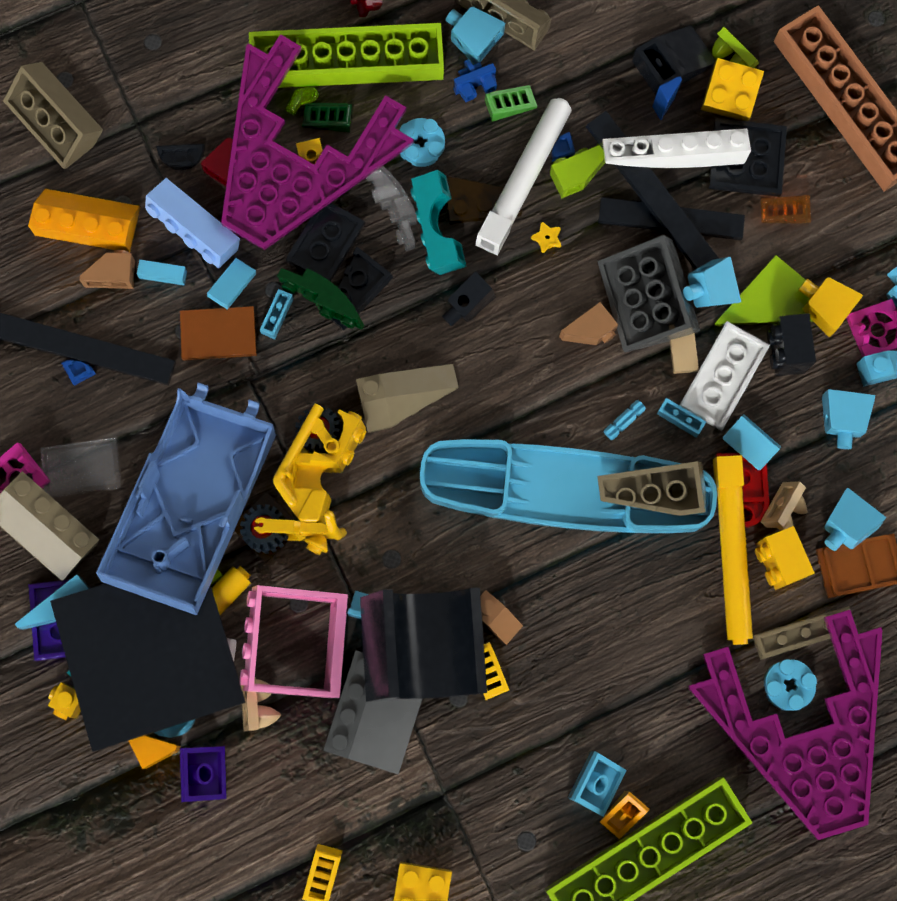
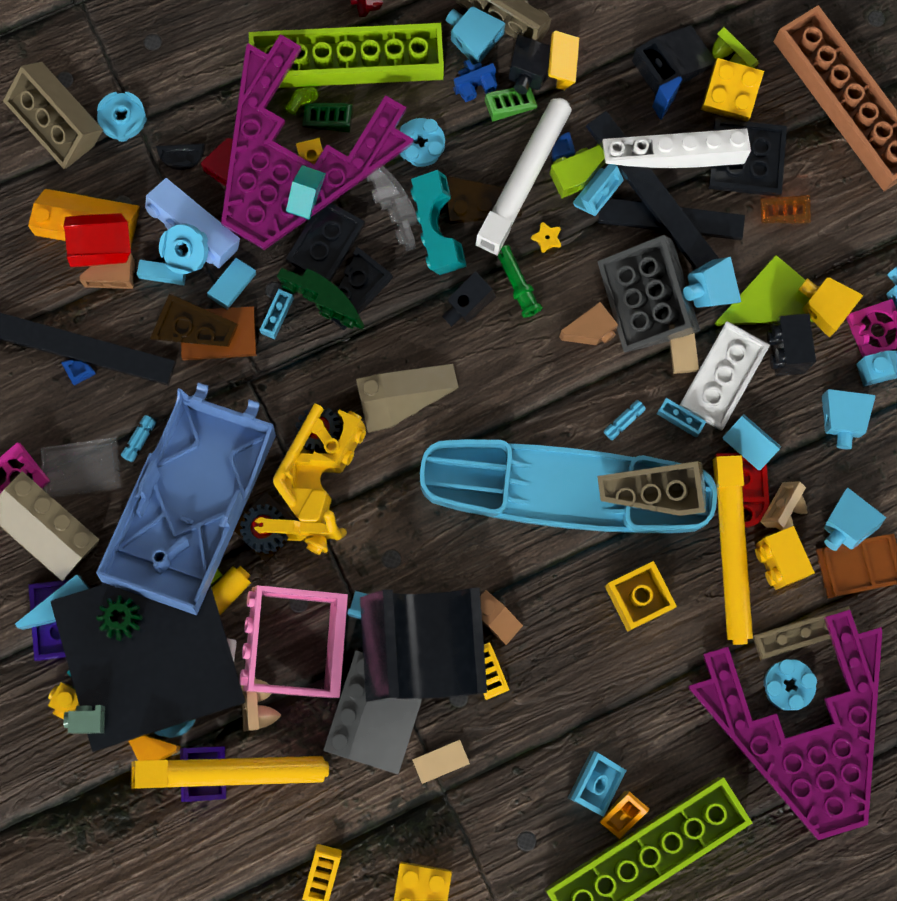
none -> red slope [63,213,131,268]
none -> sand green brick [63,705,105,734]
none -> dark green gear [96,595,143,641]
none -> medium azure plate [97,92,147,142]
none -> medium azure axle [121,415,156,462]
none -> yellow brick [131,756,329,789]
none -> dark brown wing [150,294,239,347]
none -> medium azure plate [159,224,208,274]
none -> slope [286,165,326,220]
none -> tan tile [413,740,470,784]
none -> green pin [498,245,543,318]
none -> black torso [509,34,551,94]
none -> yellow panel [548,31,579,90]
none -> medium azure panel [573,164,624,216]
none -> yellow brick [605,561,677,632]

